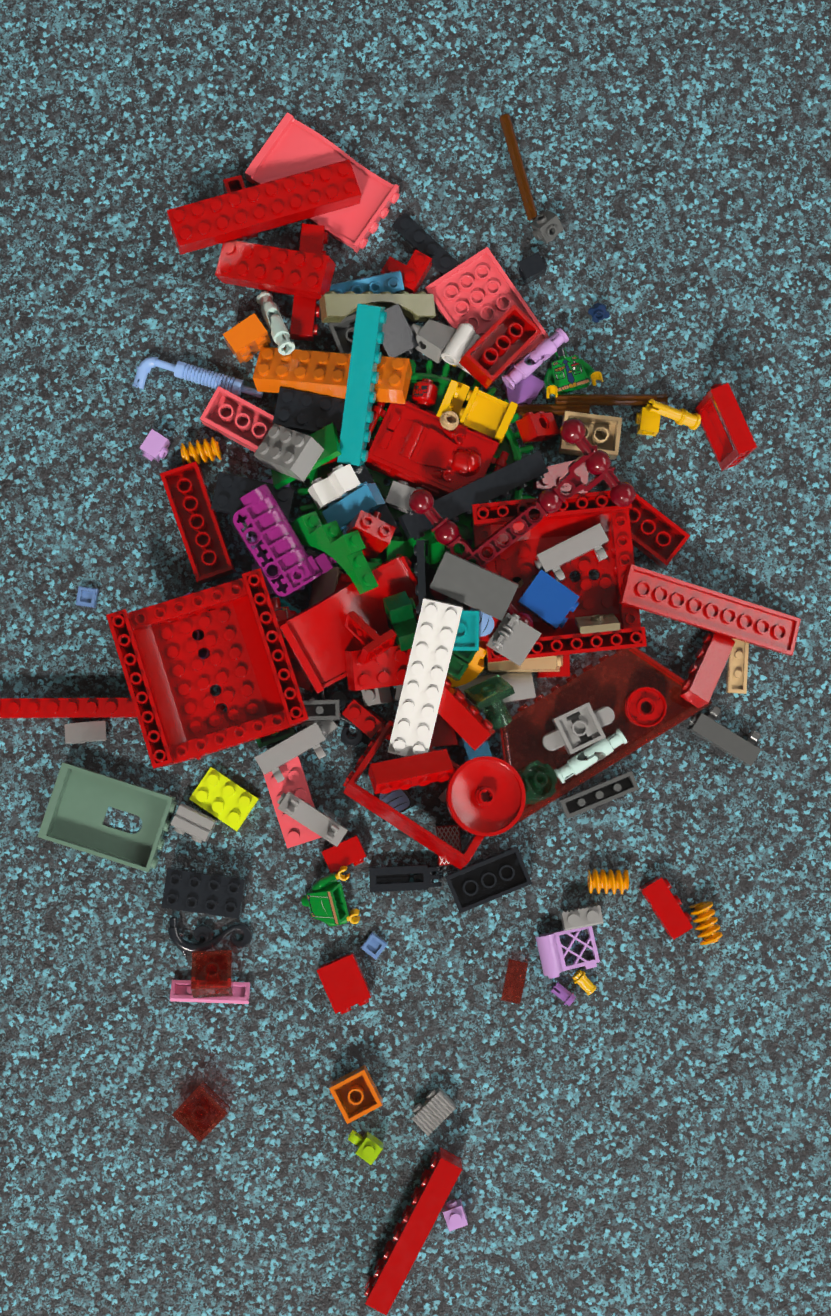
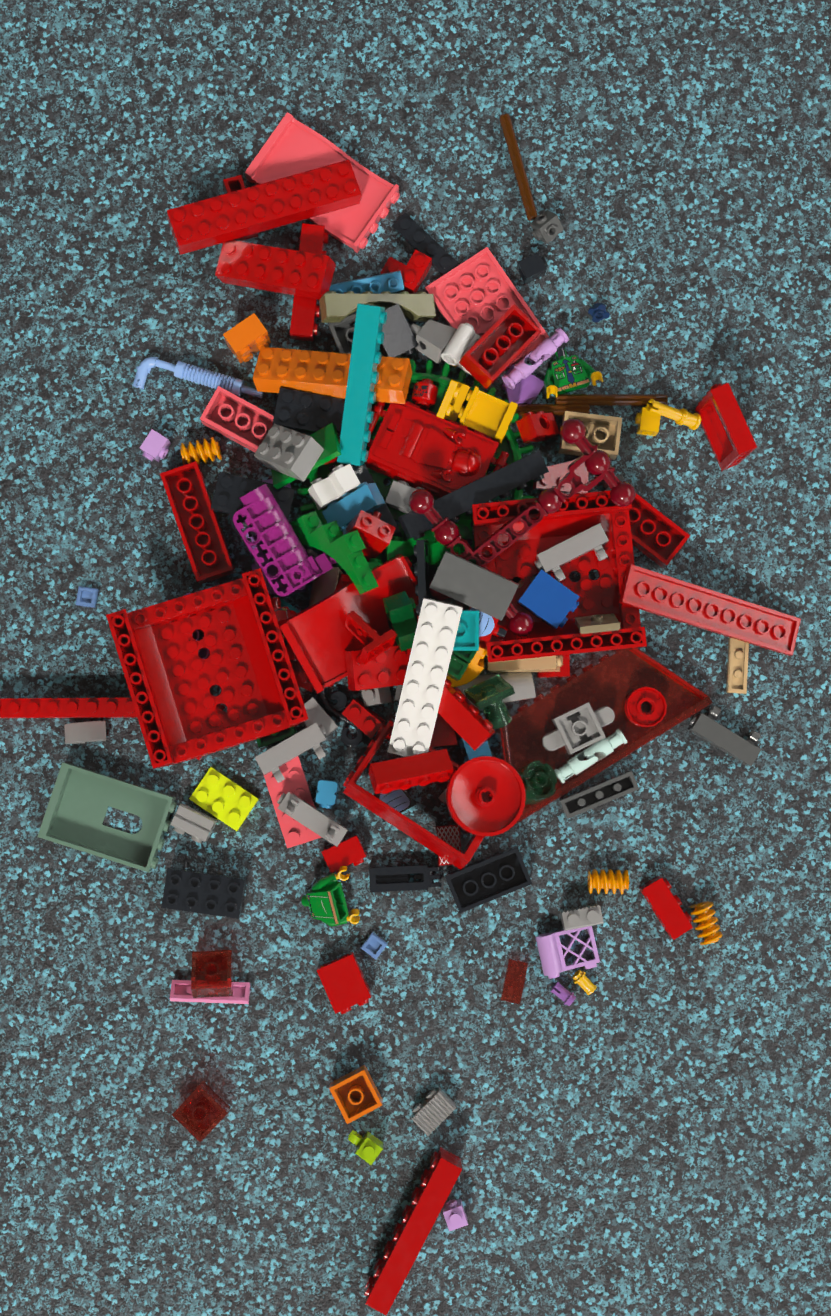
black plant [168,917,252,957] -> none
light aqua piece [256,291,295,355] -> none
dark grey brick [303,700,341,721] -> none
tan plate [440,411,459,430] -> none
light grey hinge [486,613,542,666] -> none
brick [680,632,736,708] -> none
none -> dark azure brick [315,779,340,809]

